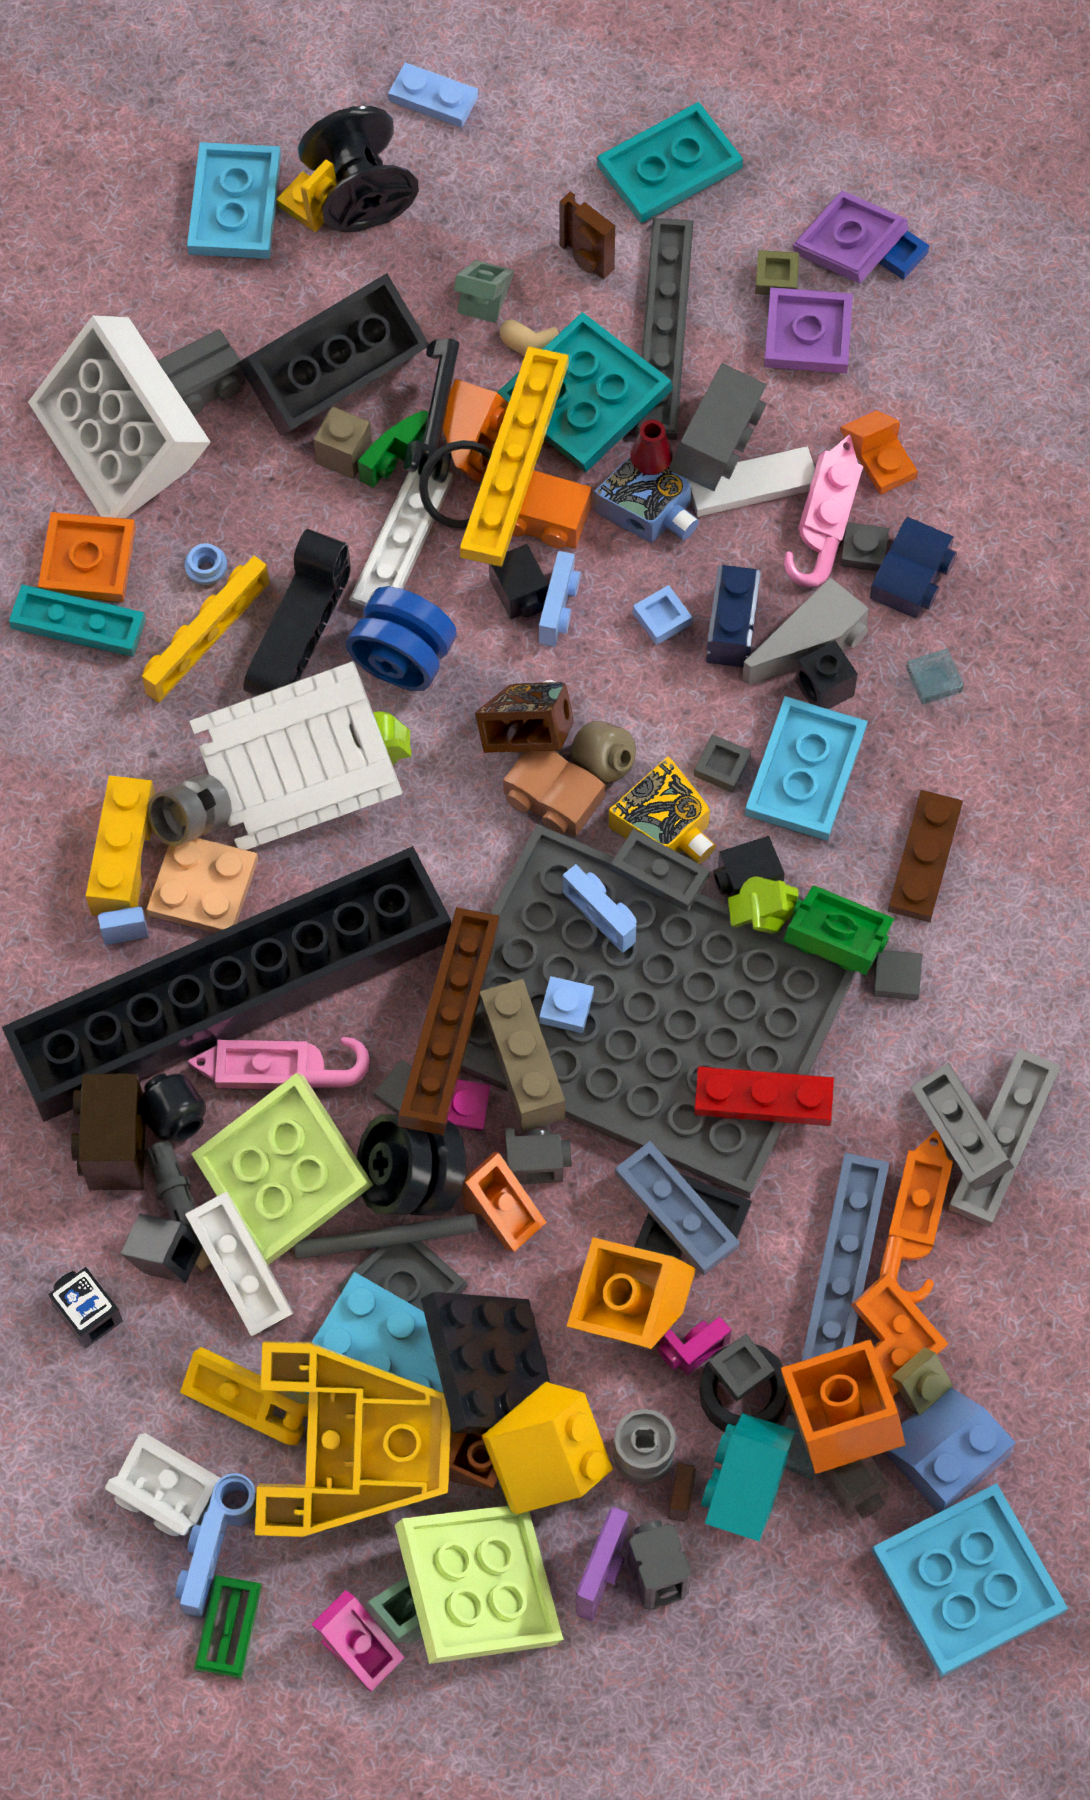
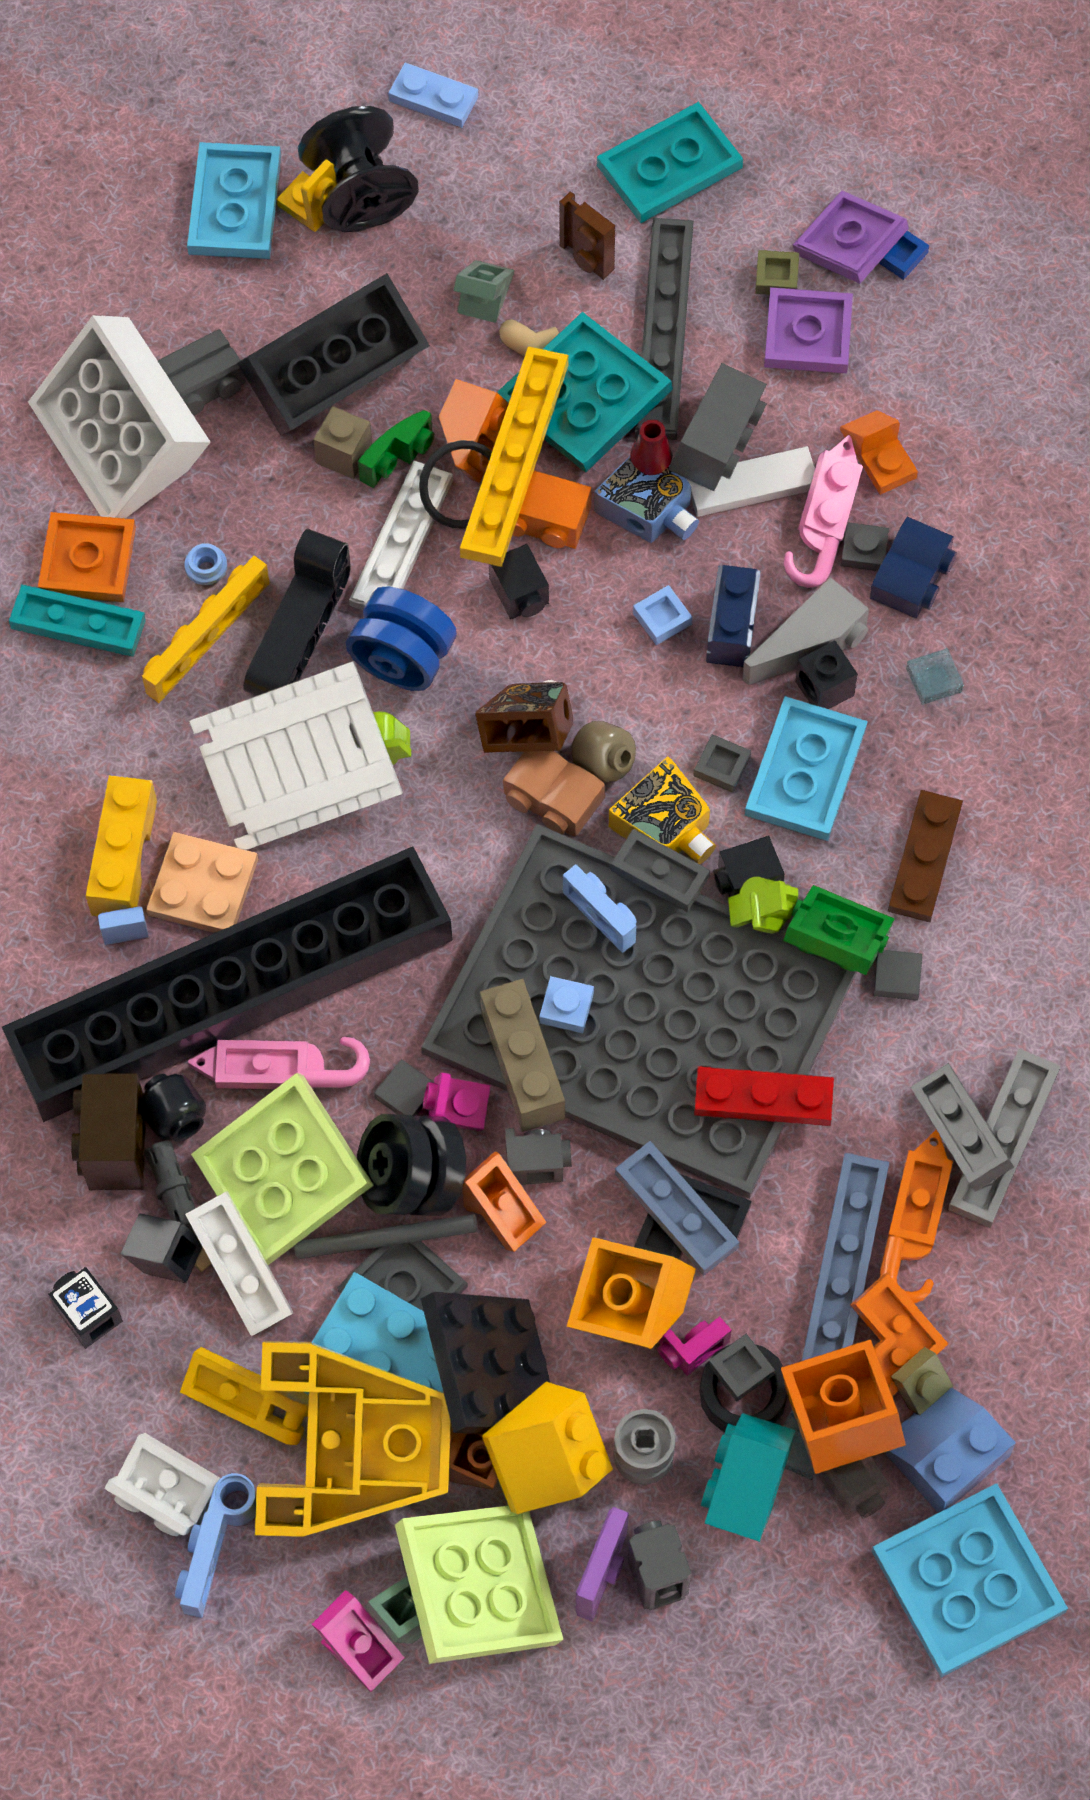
flat silver wheel [147,774,232,847] -> none
green tile [194,1575,262,1680] -> none
reddish brown plate [398,907,500,1135] -> none
black hinge [404,339,460,483] -> none
light blue plate [539,551,581,647] -> none
reddish brown tile [669,1463,696,1522] -> none

